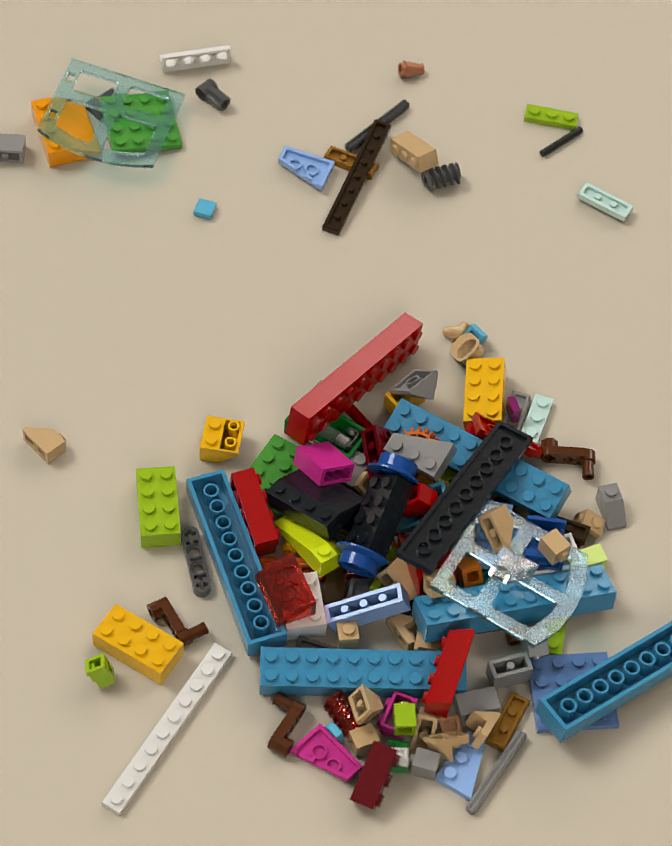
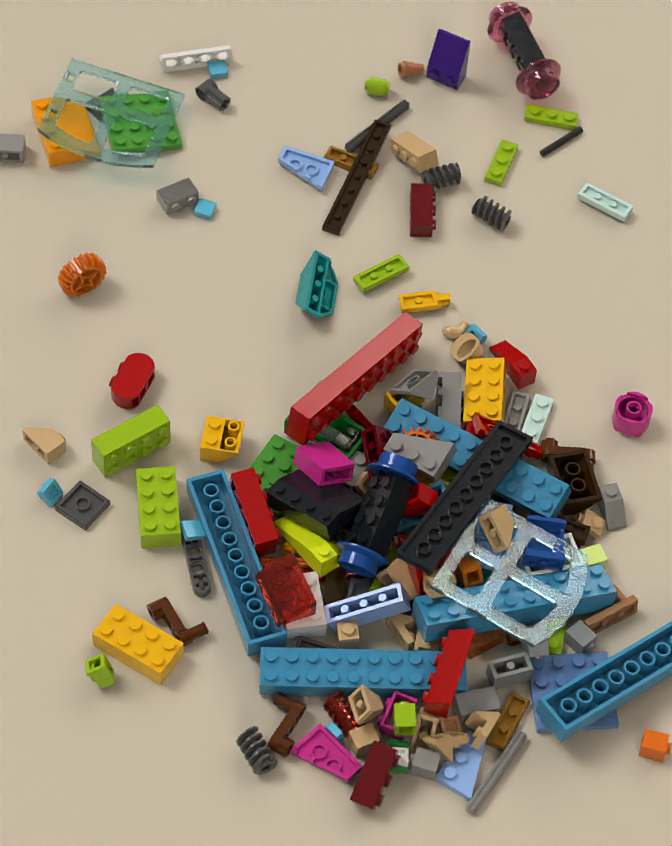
white plate [102,643,232,816] -> none
clear slope [488,546,538,584] -> none
magenta tile [506,396,521,423] -> none
tan brick [537,528,571,566] -> none
none -> medium azure tile [36,478,64,507]
none -> dark grey tile [55,481,111,531]
none -> orange gear [58,252,107,297]
none -> lime brick [91,405,171,477]
none -> red brick [109,353,155,409]
none -> light grey brick [156,177,199,215]
none -> medium azure tile [180,519,205,541]
none -> medium azure tile [207,60,228,79]
none -> dark grey piece [236,726,278,774]
none -> teal wedge [295,250,338,318]
none -> lime plate [353,254,409,293]
none -> lime brick [364,77,390,96]
none -> yellow hinge [398,290,451,314]
none -> dark red brick [410,183,436,237]
none -> dark purple slope [426,28,471,90]
none -> light grey wedge [436,371,464,430]
none -> clear orange slope [468,629,506,659]
none -> dark grey piece [471,196,512,231]
none -> lime plate [484,139,518,187]
none -> clear pink brick [487,2,561,100]
none -> red slope [489,340,537,390]
none -> dark brown slope [546,449,602,516]
none -> light grey brick [564,620,597,653]
none -> medium nougat piece [584,584,638,634]
none -> dark pink brick [612,392,653,437]
none -> orange brick [638,729,672,762]

